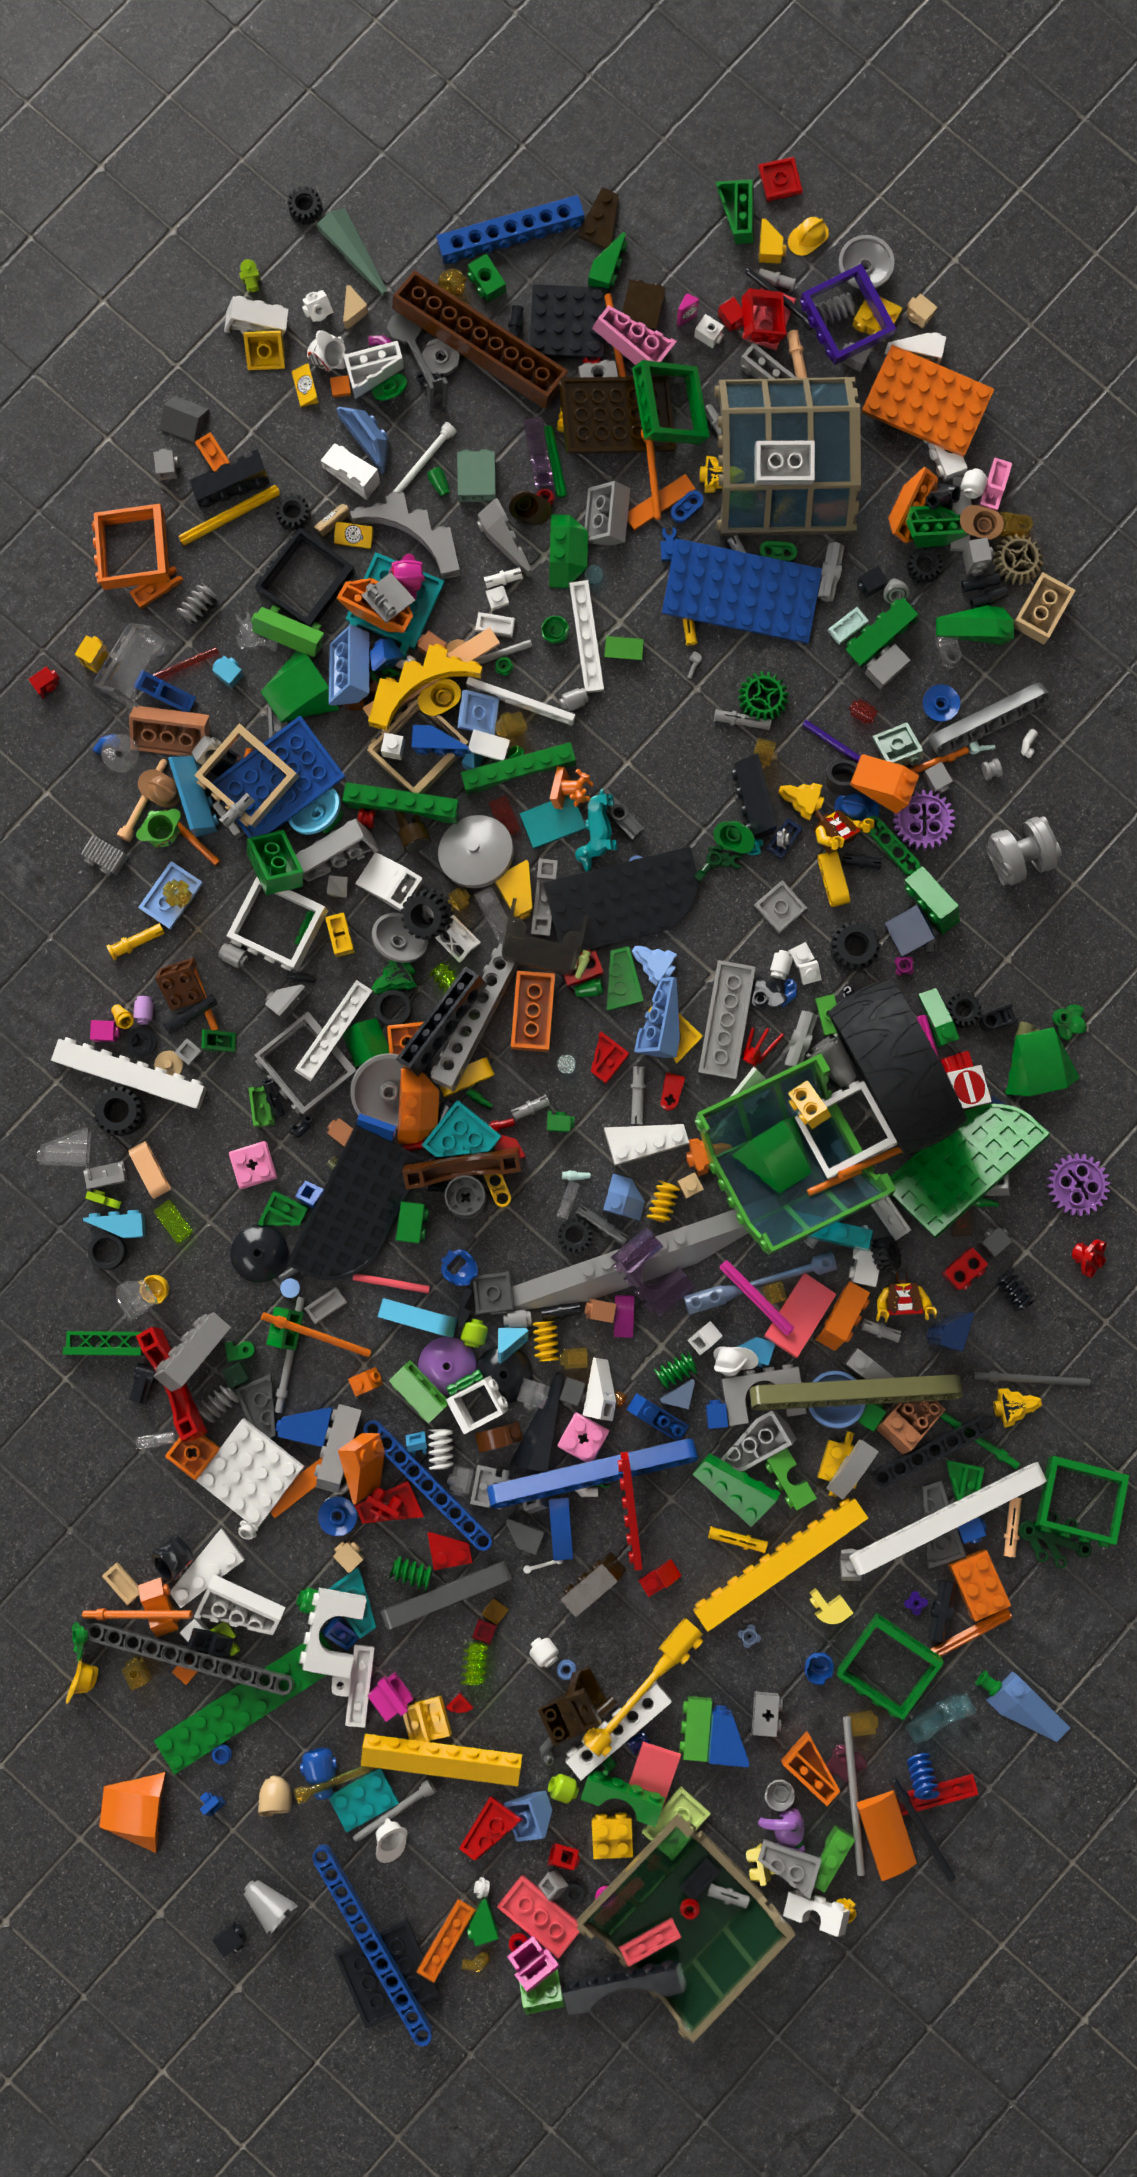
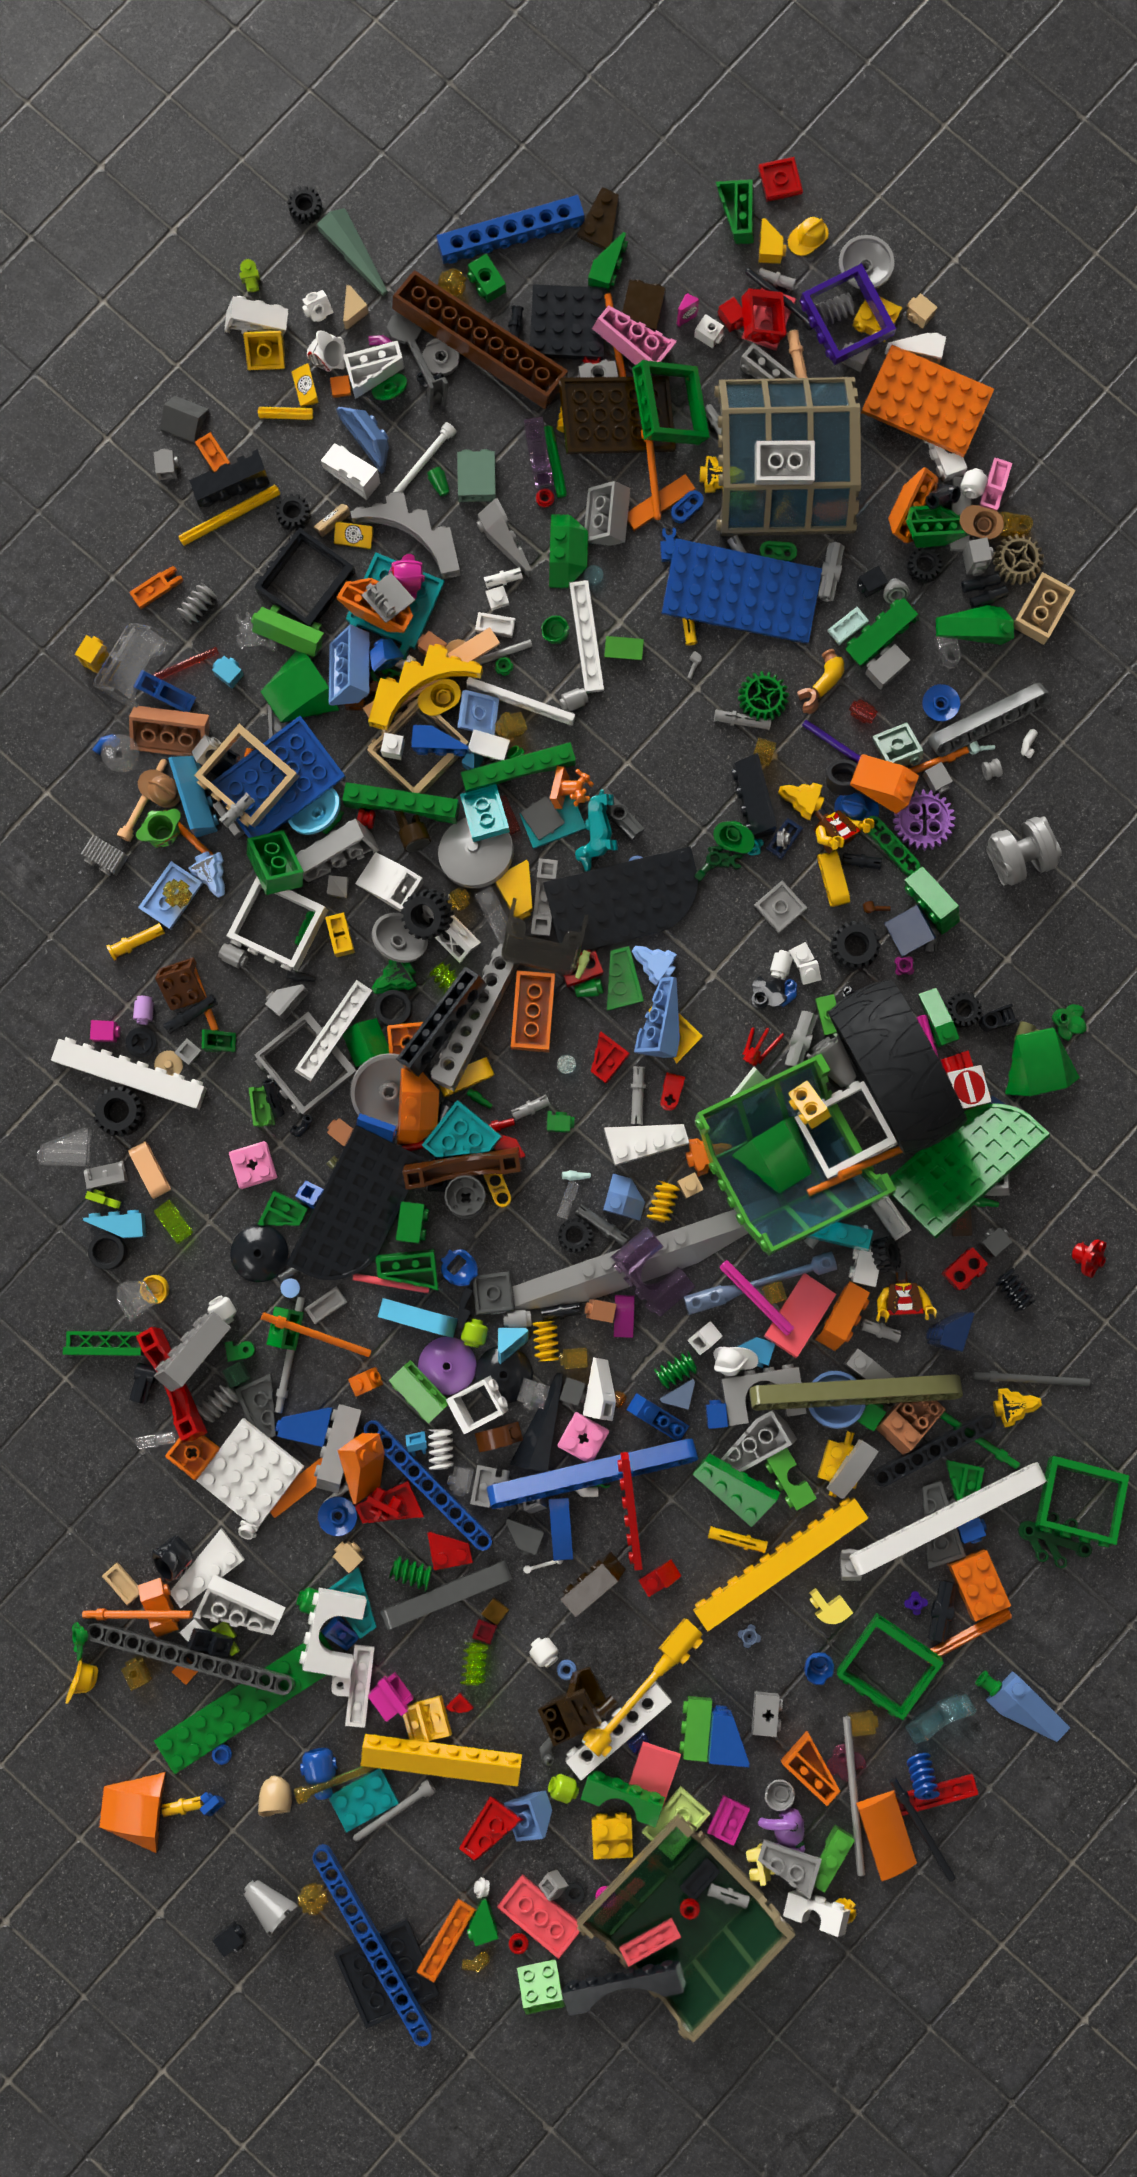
red brick [28,666,60,699] -> none
orange window [92,504,170,590] -> none
yellow cone [111,1004,134,1029] -> none
white piece [376,1818,407,1863] -> none
green axle [446,1370,483,1396] -> none
dark pink plate [508,1936,560,1993] -> none
dark brown piece [509,490,552,525] -> none
red brick [547,1844,580,1871] -> none
green hand [602,1756,618,1775] -> none
light grey plate [698,960,756,1080] -> none
light nougat pin [1003,1497,1022,1557] -> none
medium lavender gear [1046,1153,1110,1216] -> none
none -> yellow pin [162,1796,204,1817]
none -> light blue rock [188,851,225,897]
none -> white head [207,1295,237,1324]
none -> yellow axle [258,407,313,420]
none -> clear yellow brick [298,1883,327,1915]
none -> green wedge [376,1249,439,1290]
none -> plate [460,784,510,842]
none -> dark grey piece [520,796,565,840]
none -> dark pink plate [707,1795,750,1846]
none -> piece [797,649,845,714]
none -> reddish brown hand [863,901,891,914]

